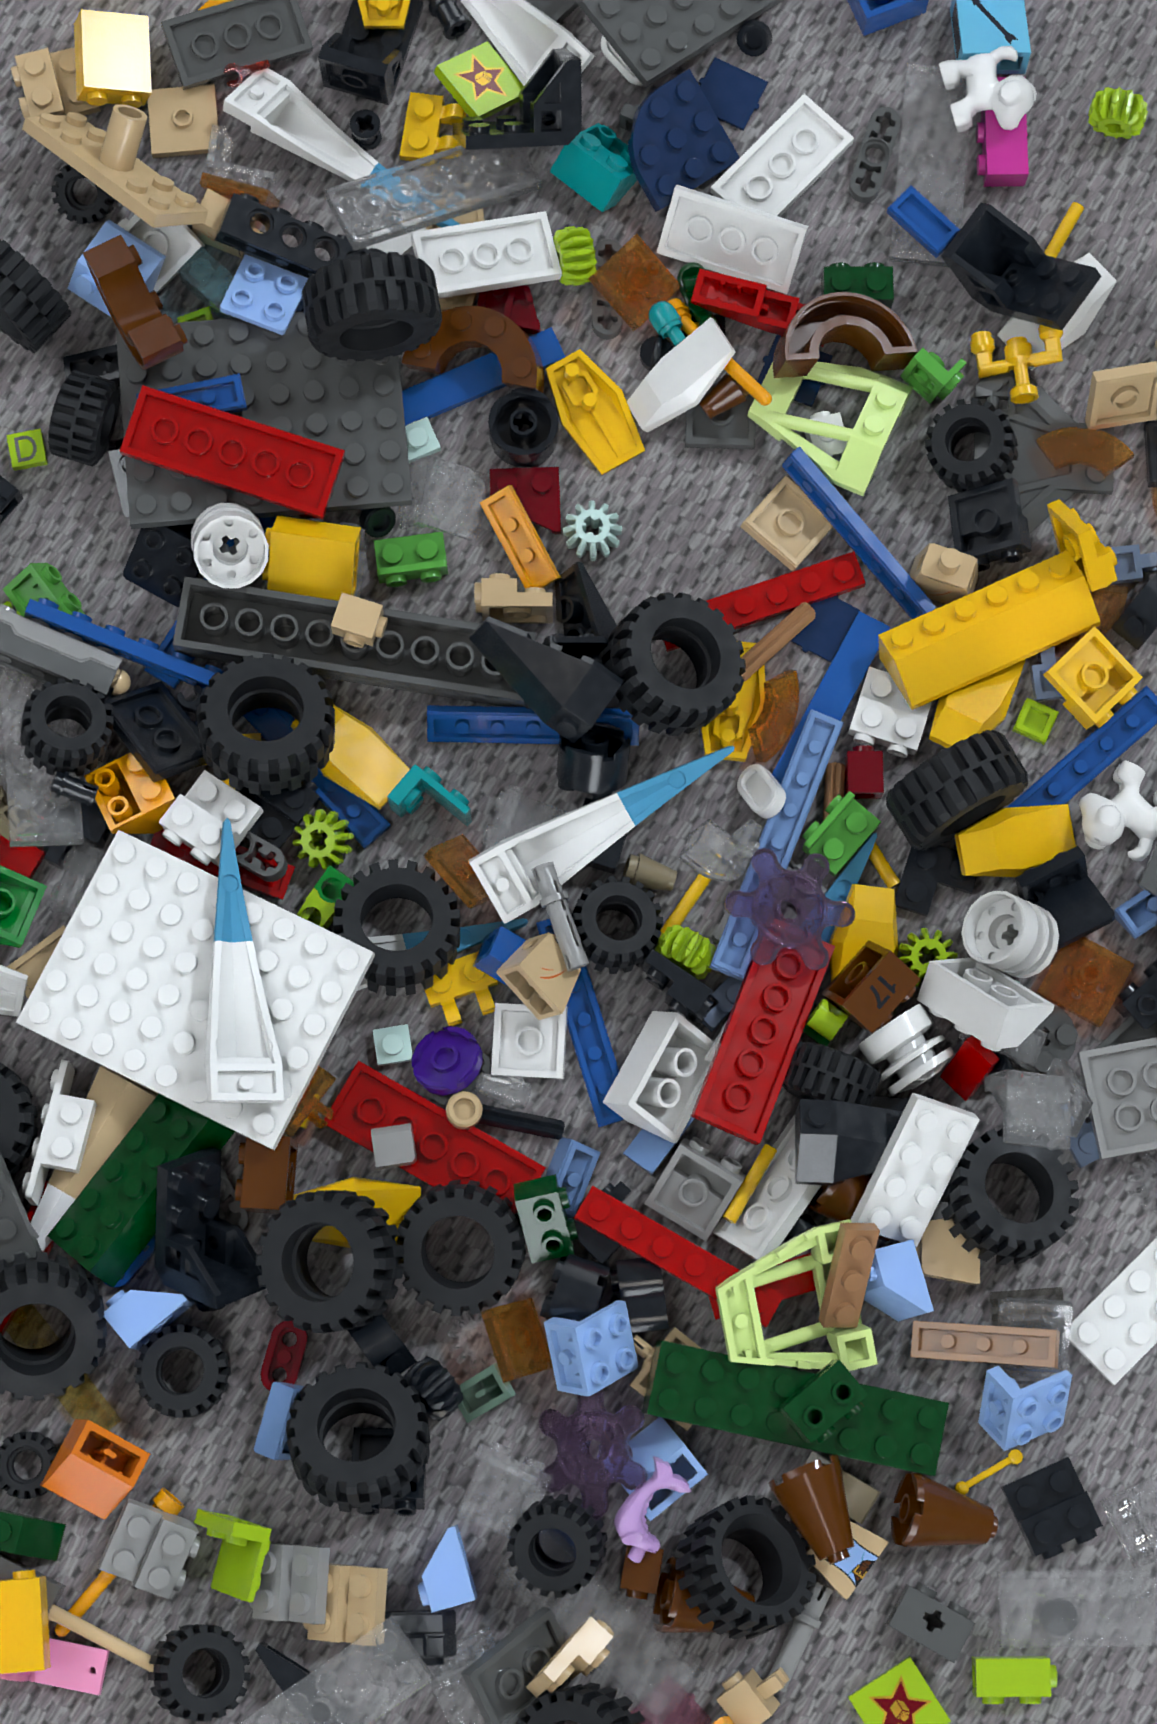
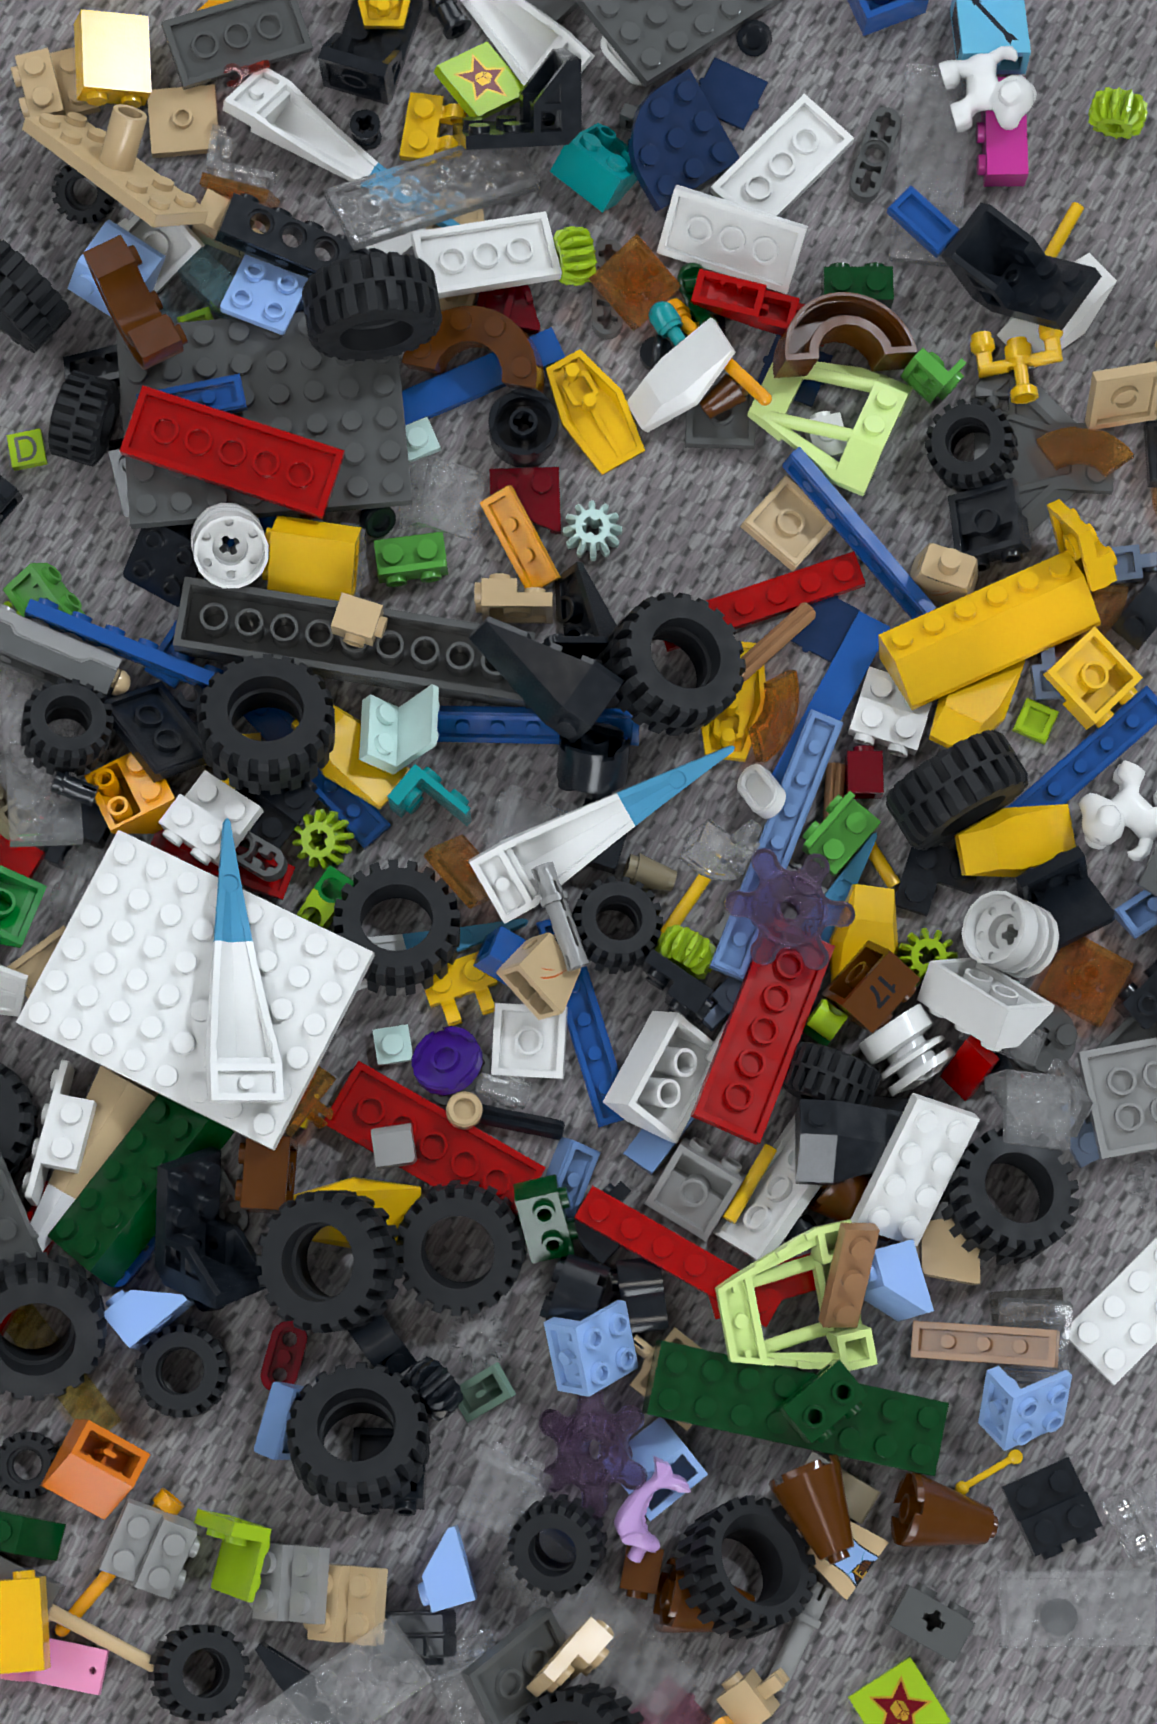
clear orange tile [481,1298,553,1383] -> none
lime brick [972,1656,1057,1704] -> none
none -> light aqua bracket [359,684,440,775]

